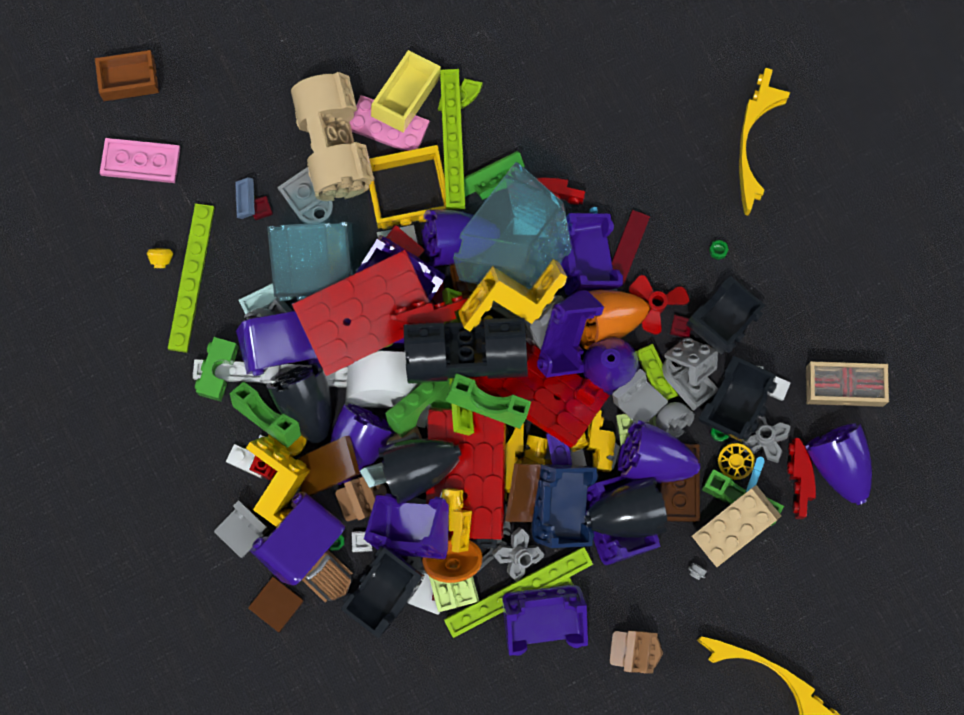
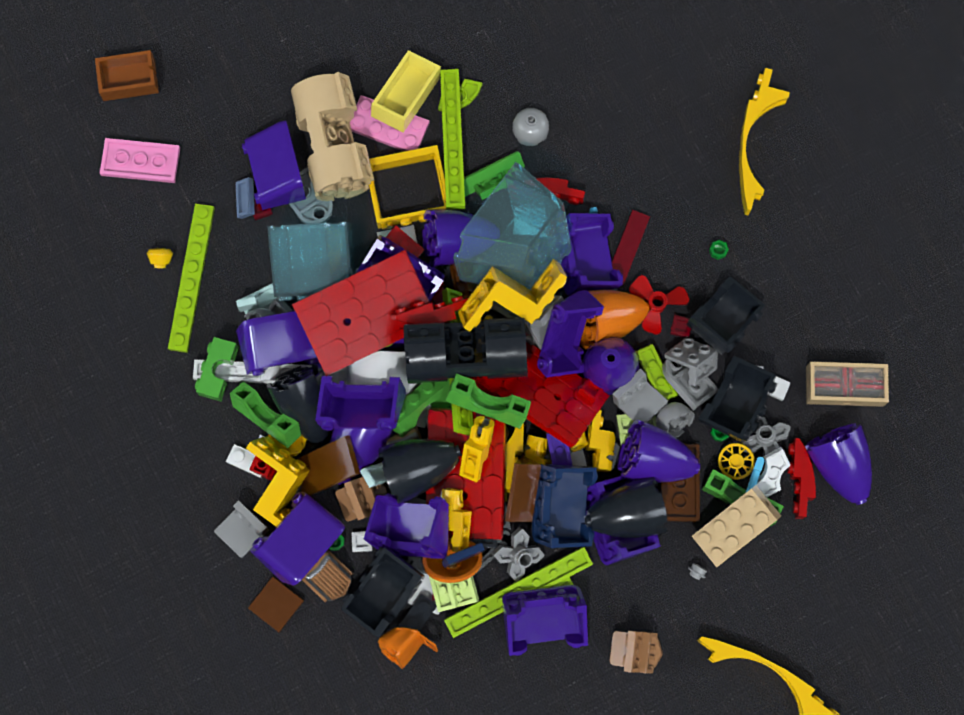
none -> light aqua tile [236,296,259,312]
none -> dark purple windscreen [242,120,306,210]
none -> dark purple windscreen [315,376,406,432]
none -> orange piece [378,627,438,669]
none -> black plate [399,594,437,632]
none -> dark blue tile [442,543,485,568]
none -> yellow plate [459,416,494,482]
none -> light grey cylinder [512,108,549,146]
none -> white tile [757,447,790,497]

